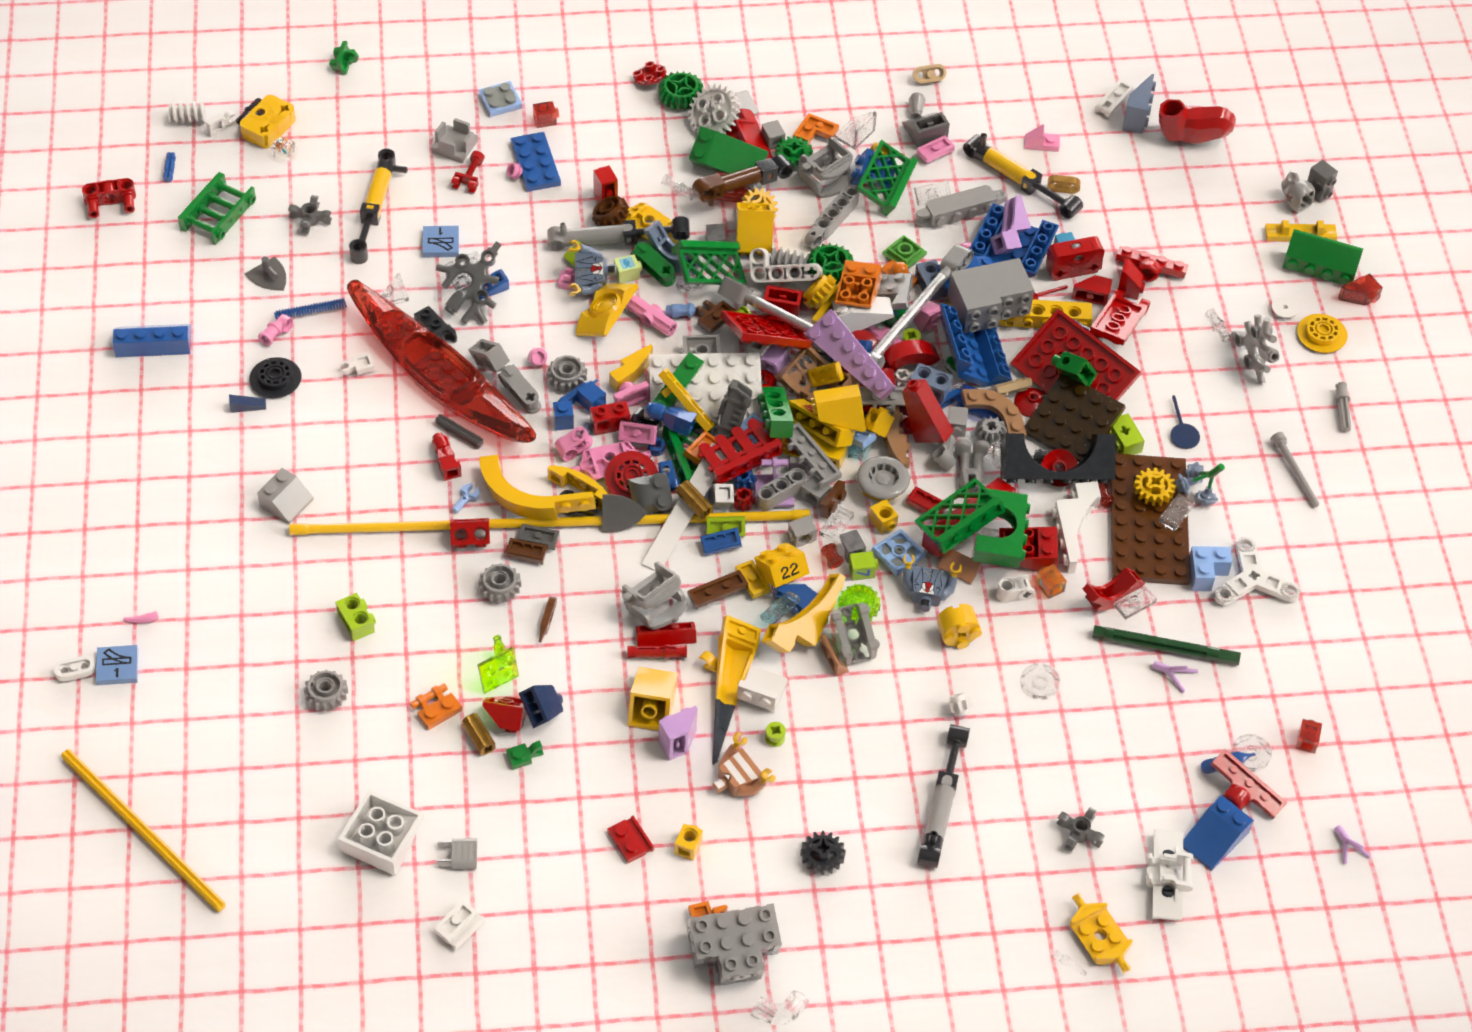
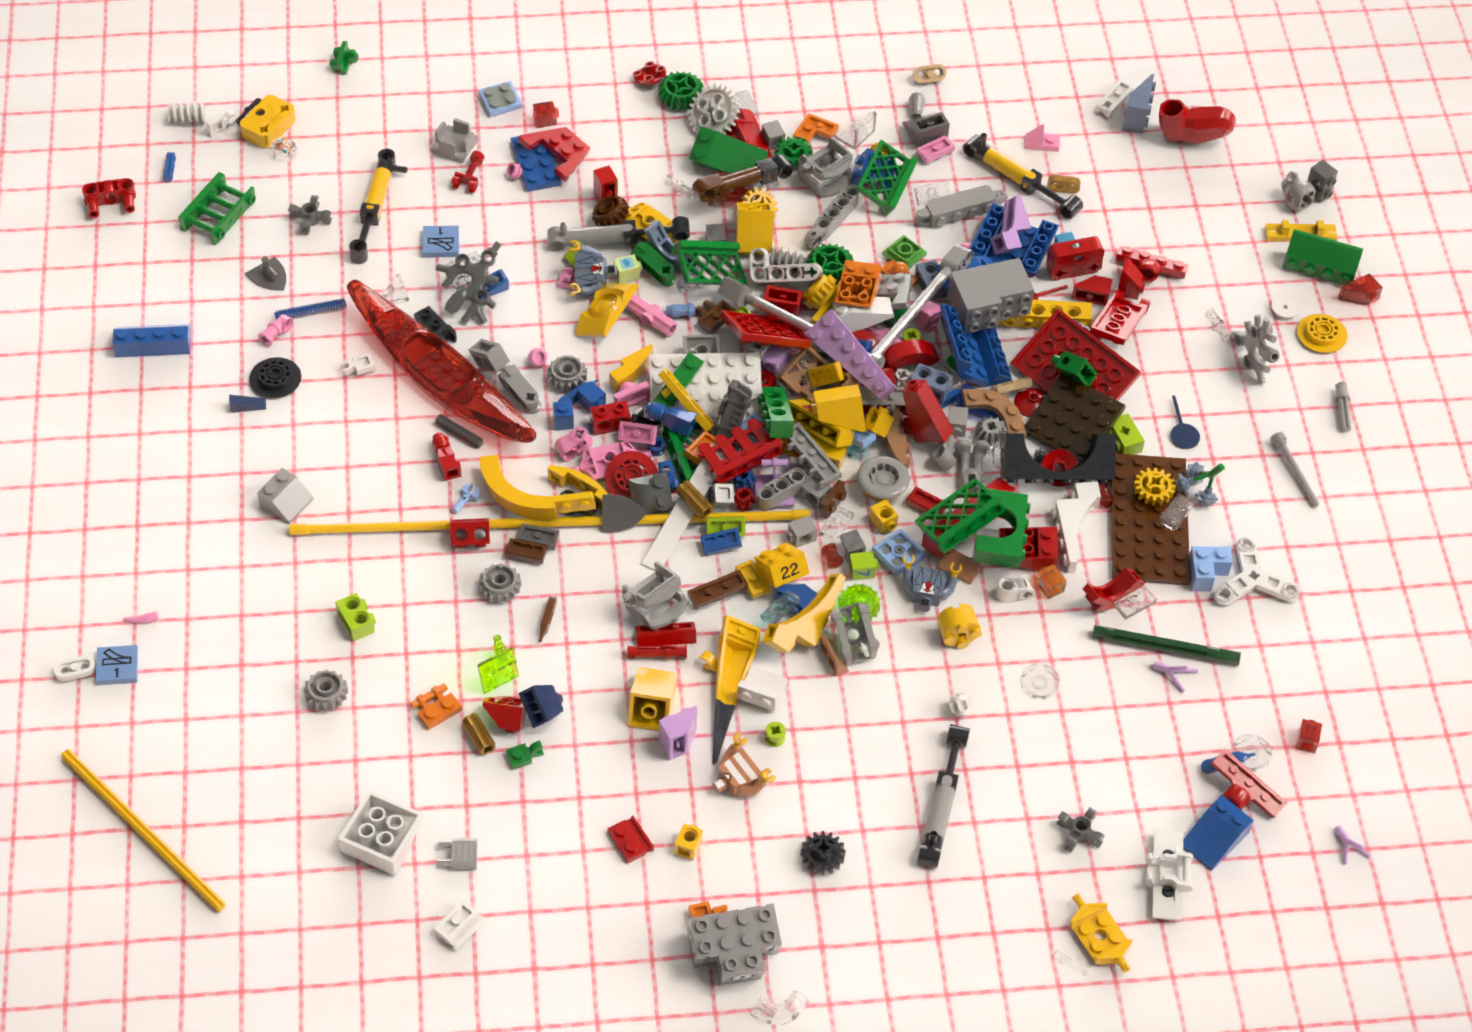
none -> wing [518,127,590,182]

